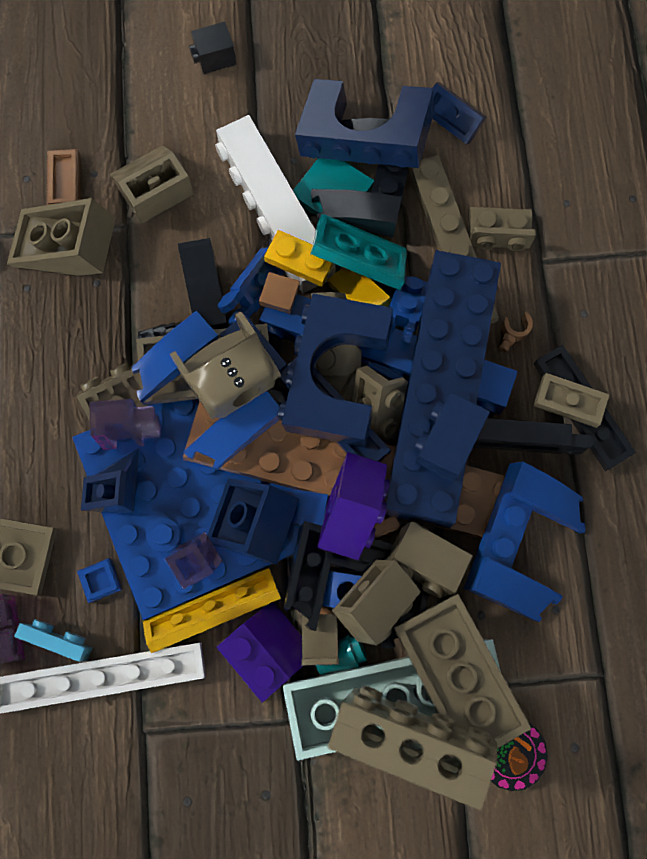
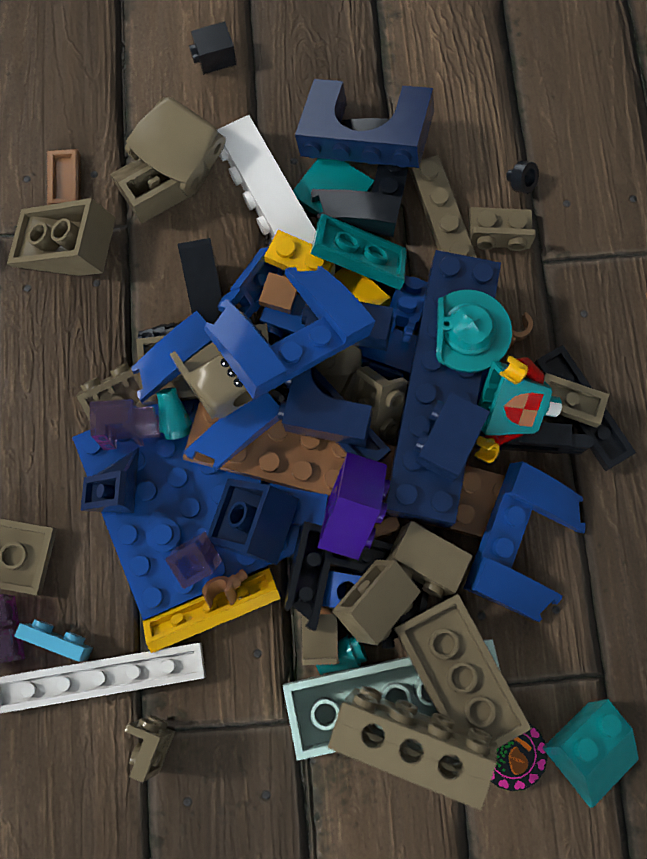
blue tile [77,558,123,603] -> none
dark purple slope [217,602,304,703] -> none
dark blue plate [432,82,486,144] -> none
none -> dark tan bracket [124,715,176,783]
none -> dark tan piece [125,97,226,198]
none -> teal cone [156,387,192,440]
none -> medium nougat piece [202,569,248,609]
none -> blue wedge [205,266,375,400]
none -> teal hat [436,290,512,373]
none -> torso [474,356,562,463]
none -> black tile [506,161,539,194]
none -> teal slope [542,699,639,808]

